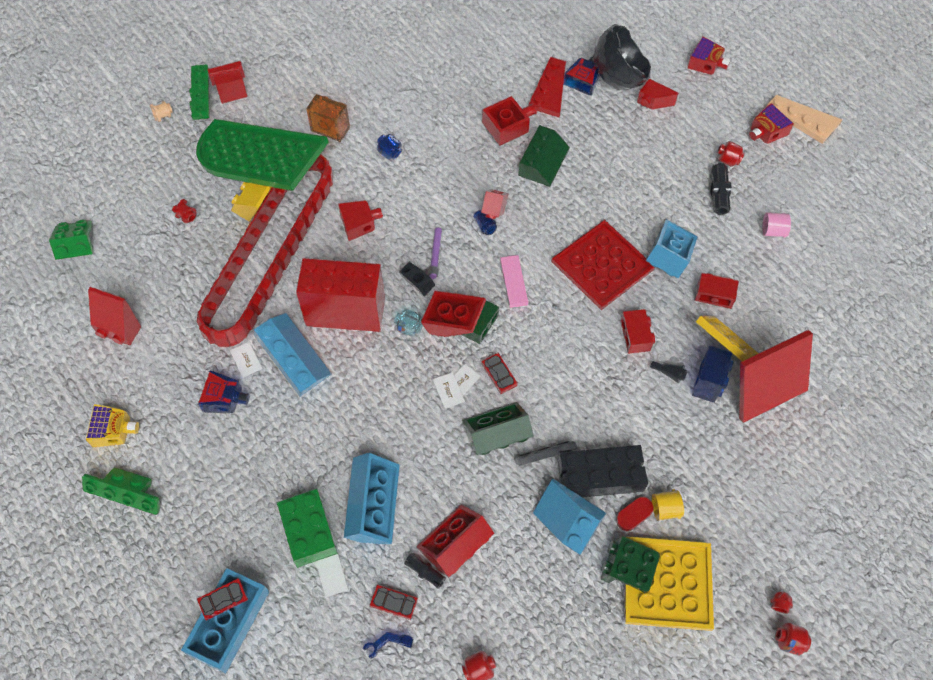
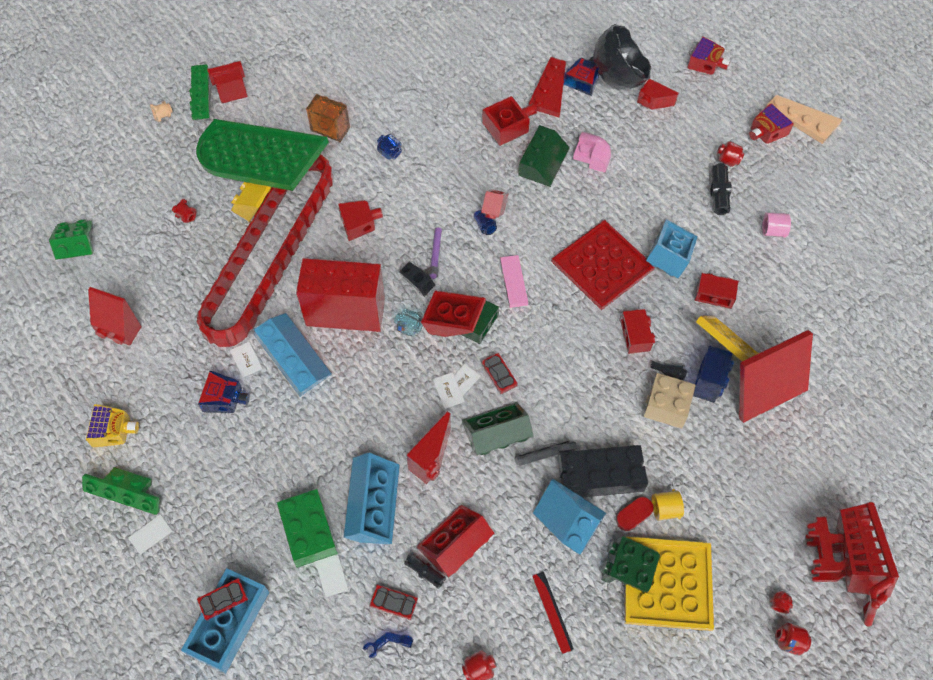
none -> white sticker [128,514,172,555]
none -> red slope [406,411,451,485]
none -> red sticker [532,572,574,654]
none -> bright pink brick [573,131,611,173]
none -> tan brick [644,373,696,429]
none -> red piece [805,502,899,627]

